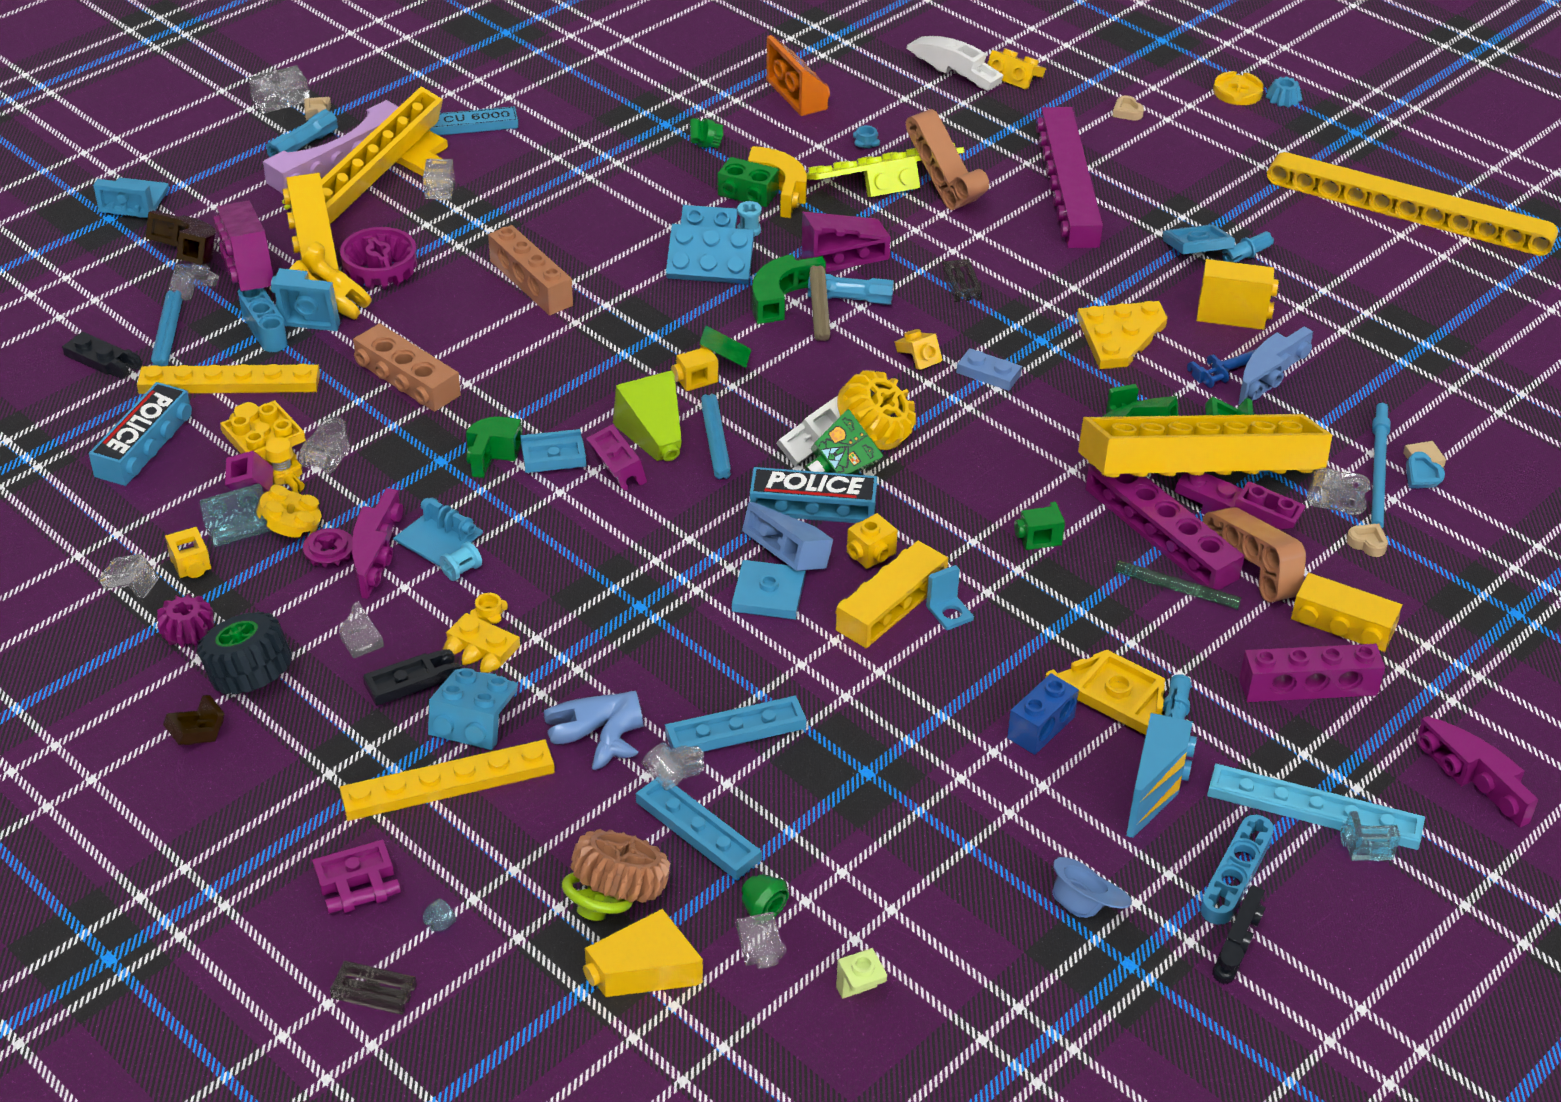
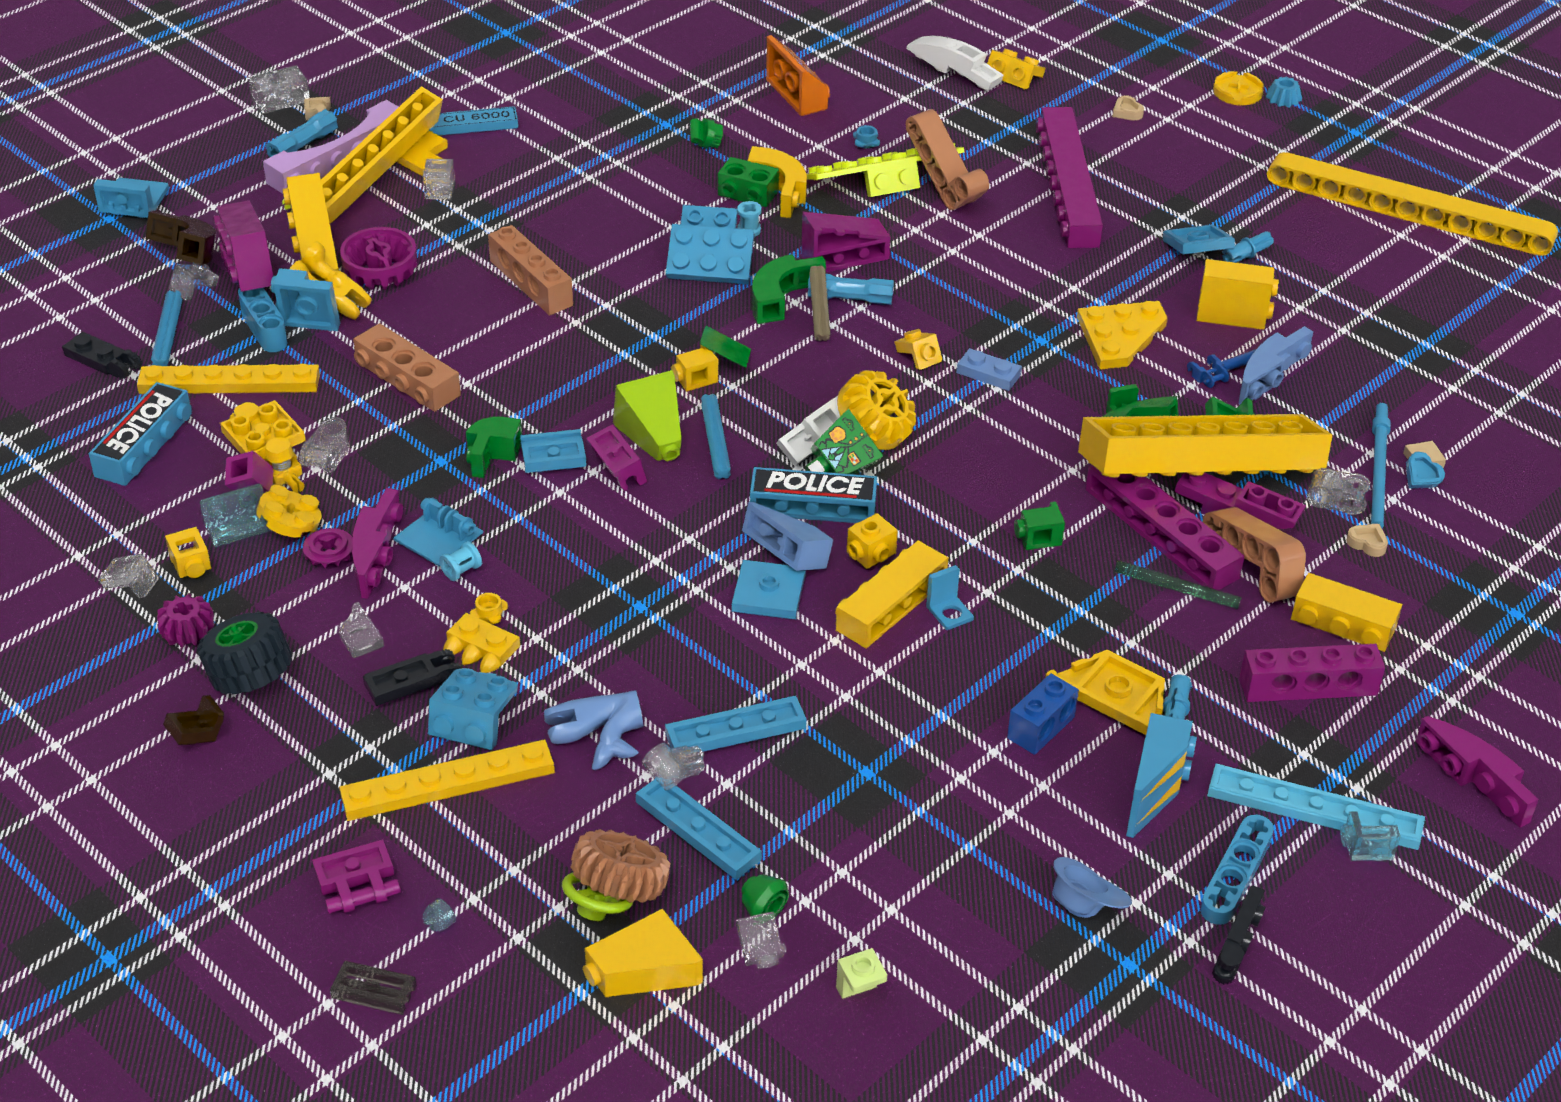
clear smoke tile [942,259,983,302] -> none

